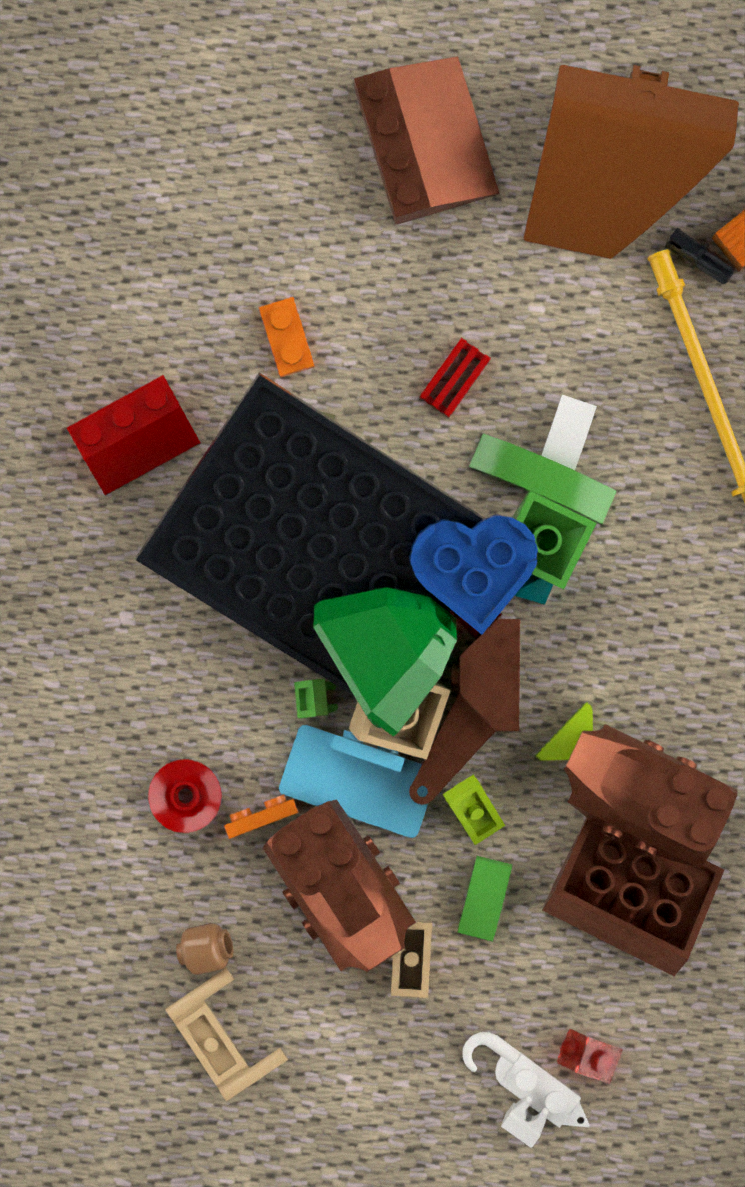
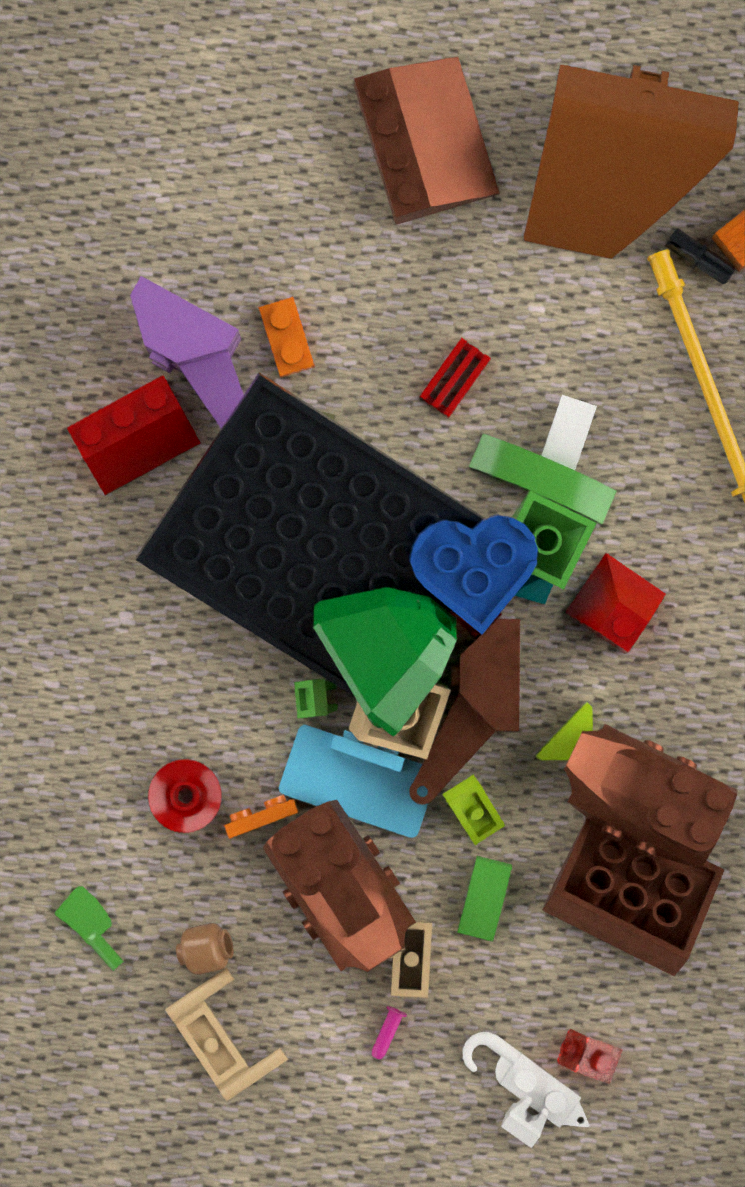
none -> bright green piece [55,886,124,971]
none -> medium lavender slope [130,276,244,428]
none -> dark pink piece [372,1006,407,1060]
none -> red slope [565,553,666,654]

